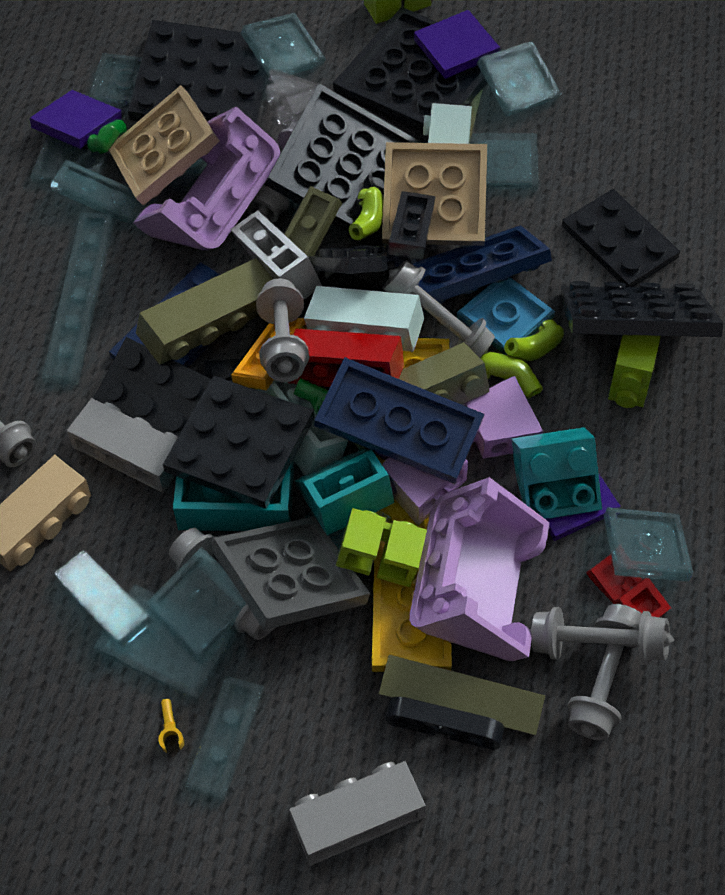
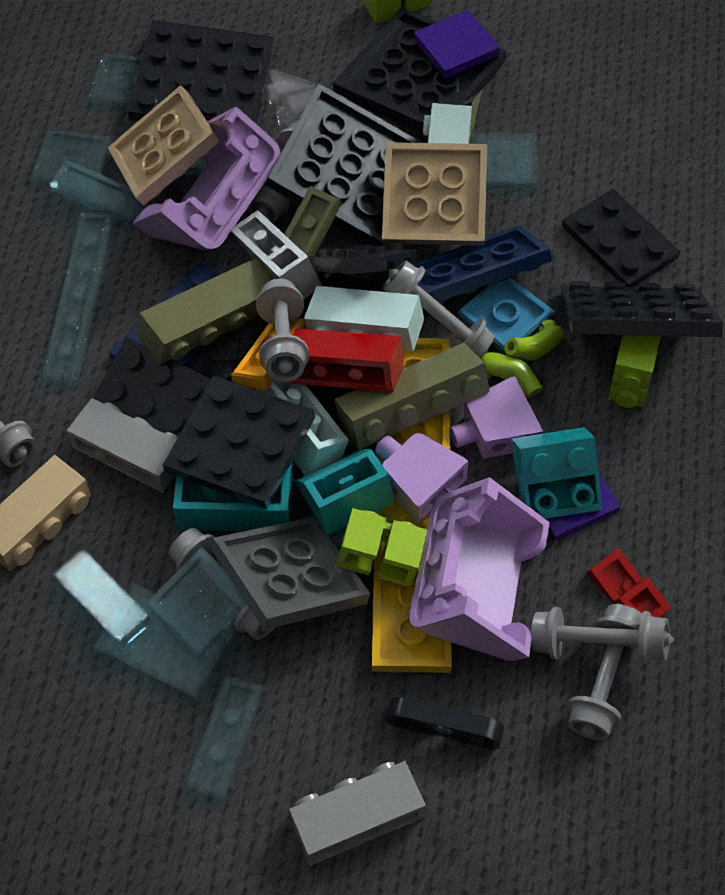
dark purple tile [30,90,122,149] -> none
green arm [87,119,126,154] -> none
yellow hand [159,699,184,753] -> none
clear light blue tile [241,12,326,80] -> none
green arm [293,378,329,416] -> none
dark blue plate [314,357,485,484] -> none
lime arm [349,187,384,240] -> none
olive tile [379,655,545,735] -> none
black plate [388,191,436,260] -> none
clear light blue tile [477,41,562,117] -> none
clear light blue tile [604,507,693,582] -> none

